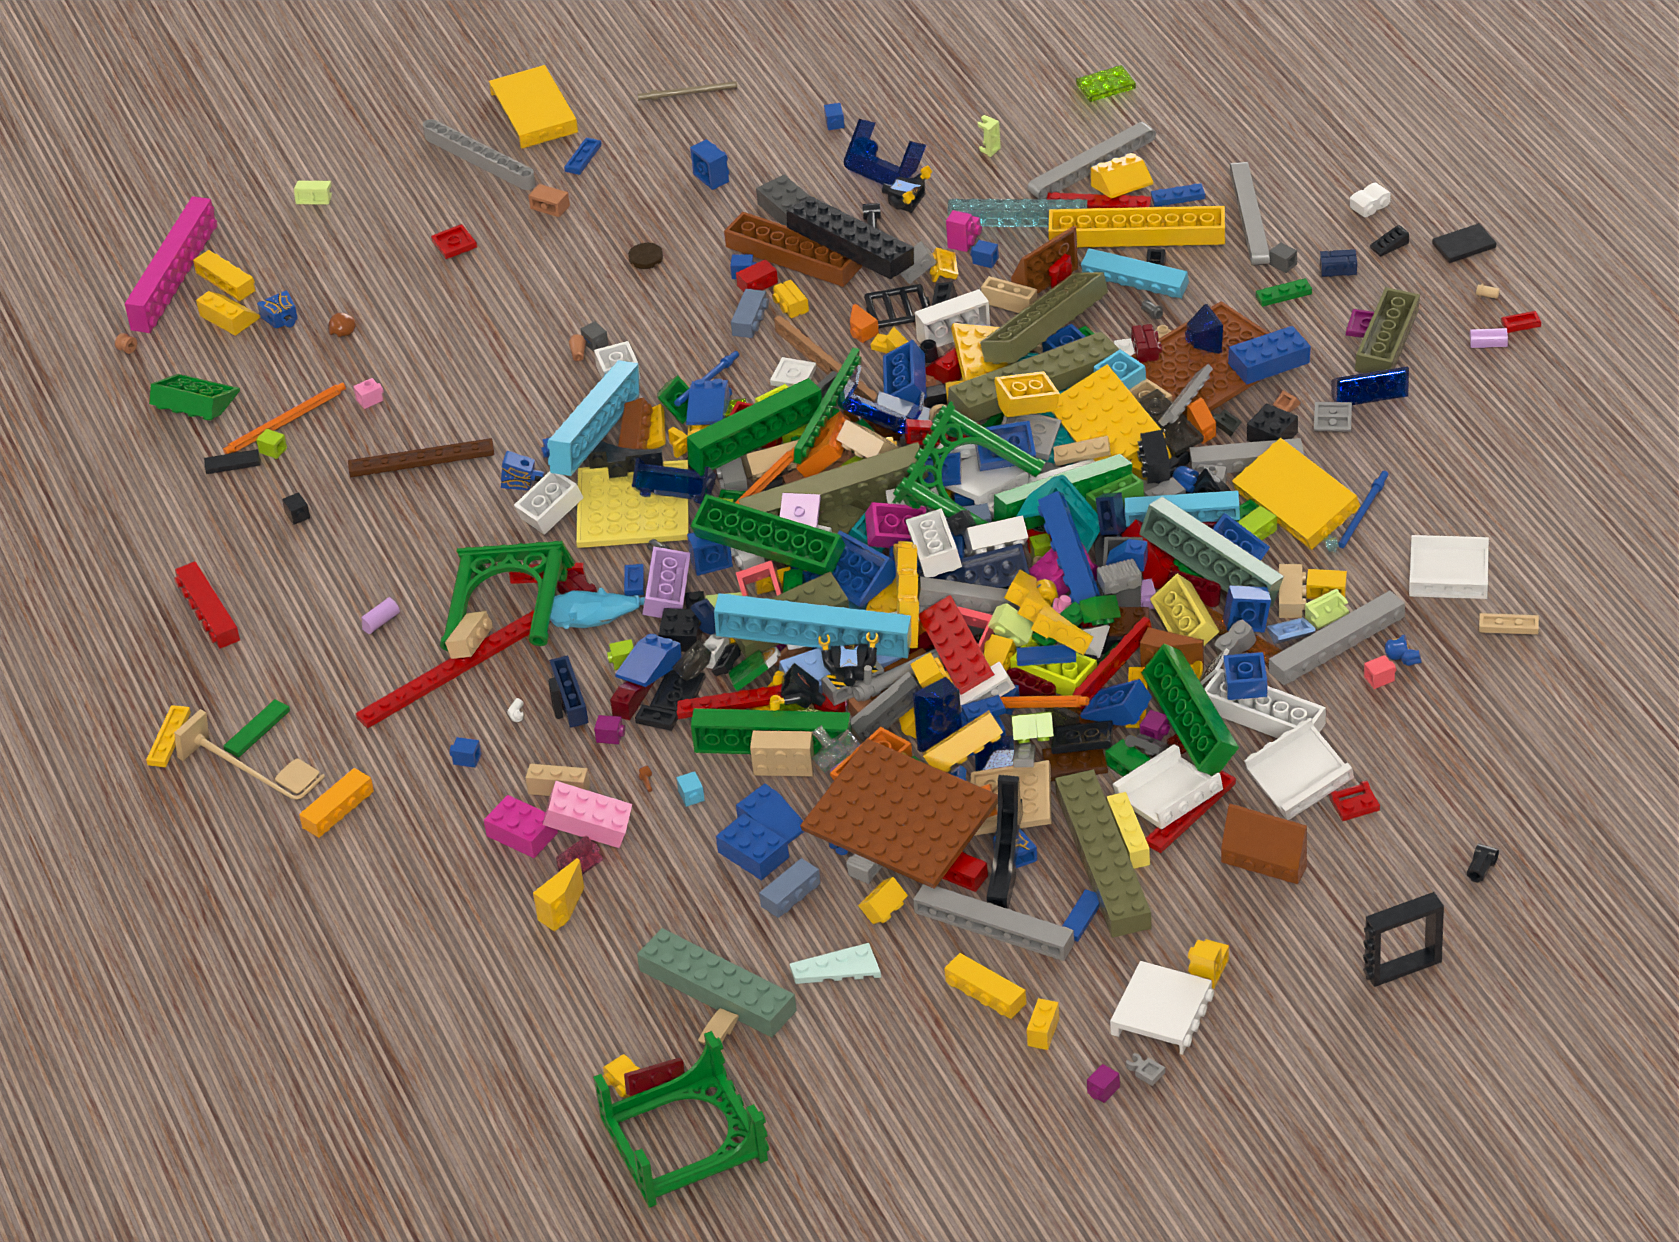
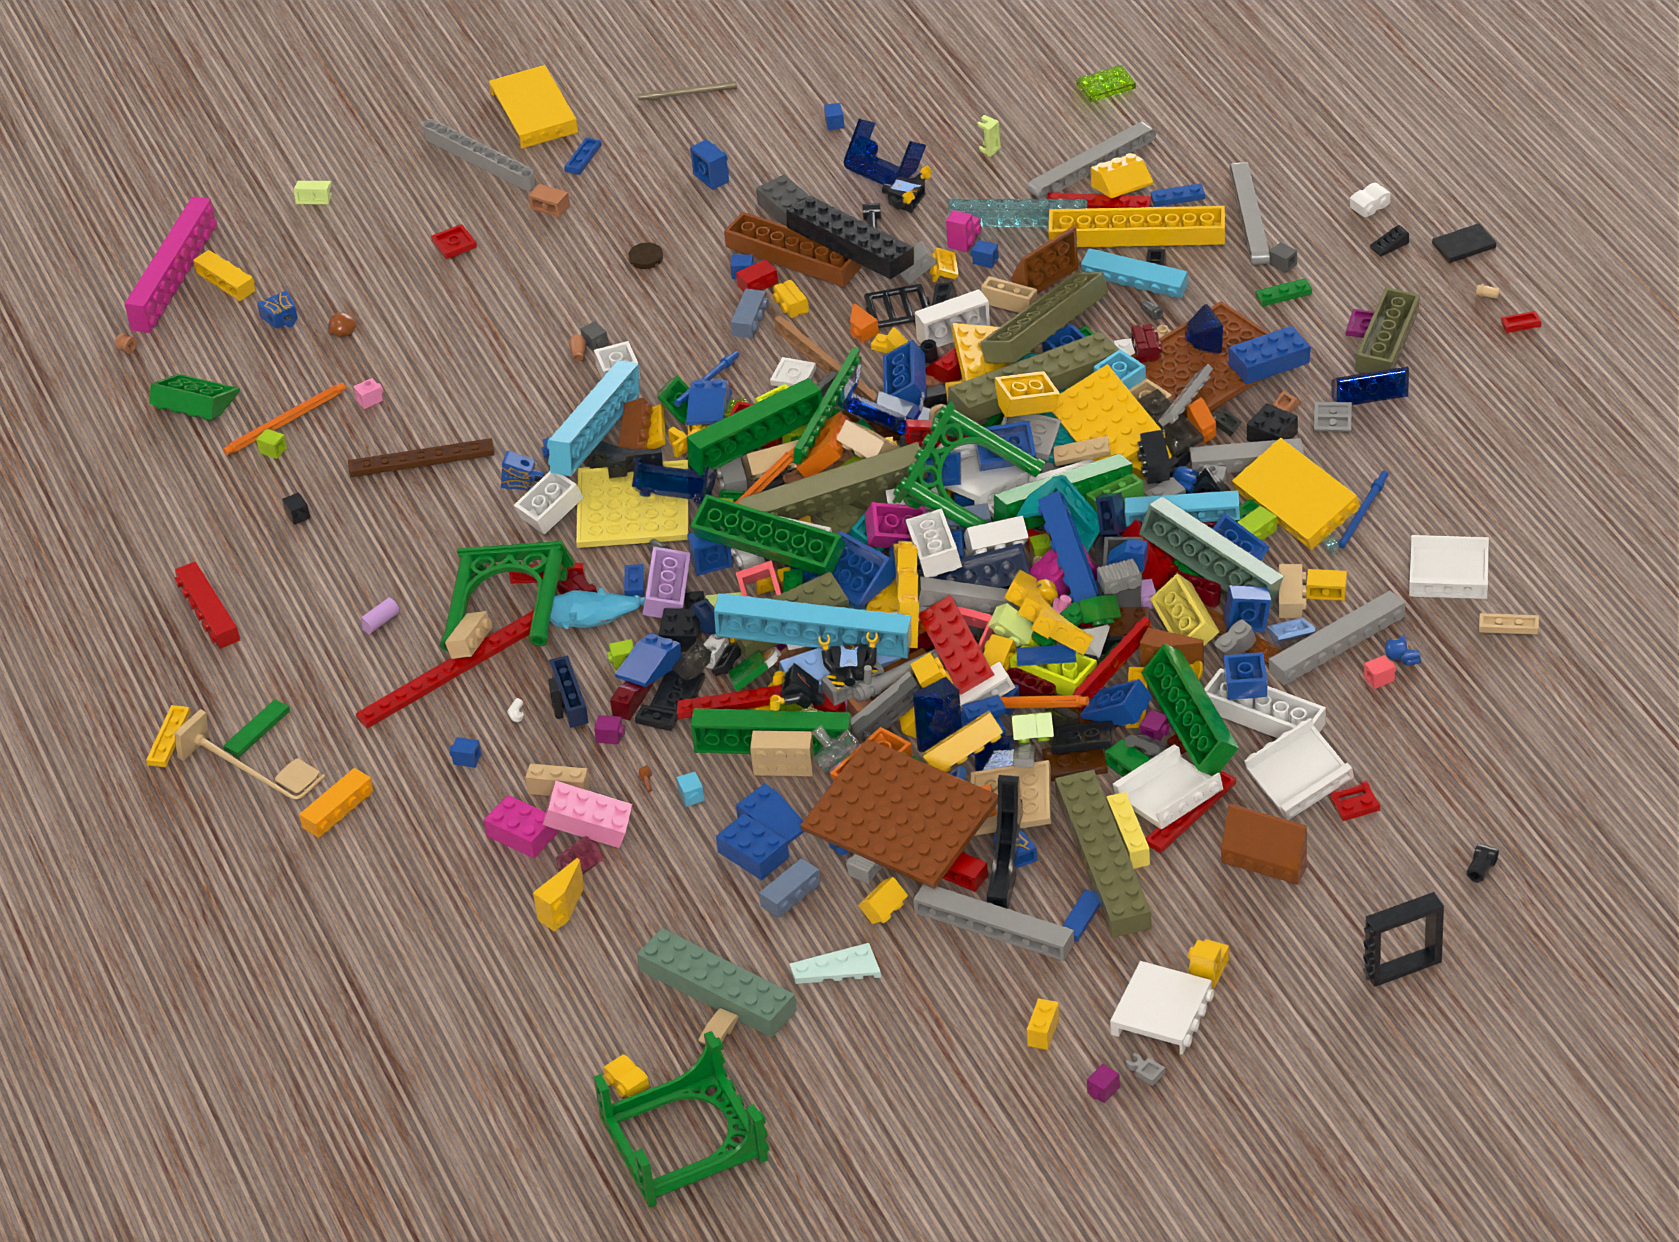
yellow slope [196,291,261,336] -> none
black tile [204,449,260,474] -> none
dark red plate [624,1058,685,1096] -> none
plate [780,493,821,528] -> none
yellow brick [944,953,1027,1019] -> none
black brick [946,510,977,536] -> none
red plate [1048,254,1072,289] -> none
white piece [1200,648,1230,685] -> none
yellowish green hinge [1305,589,1349,630] -> none
dark blue brick [1320,249,1357,277] -> none
lavender brick [1470,328,1508,348] -> none

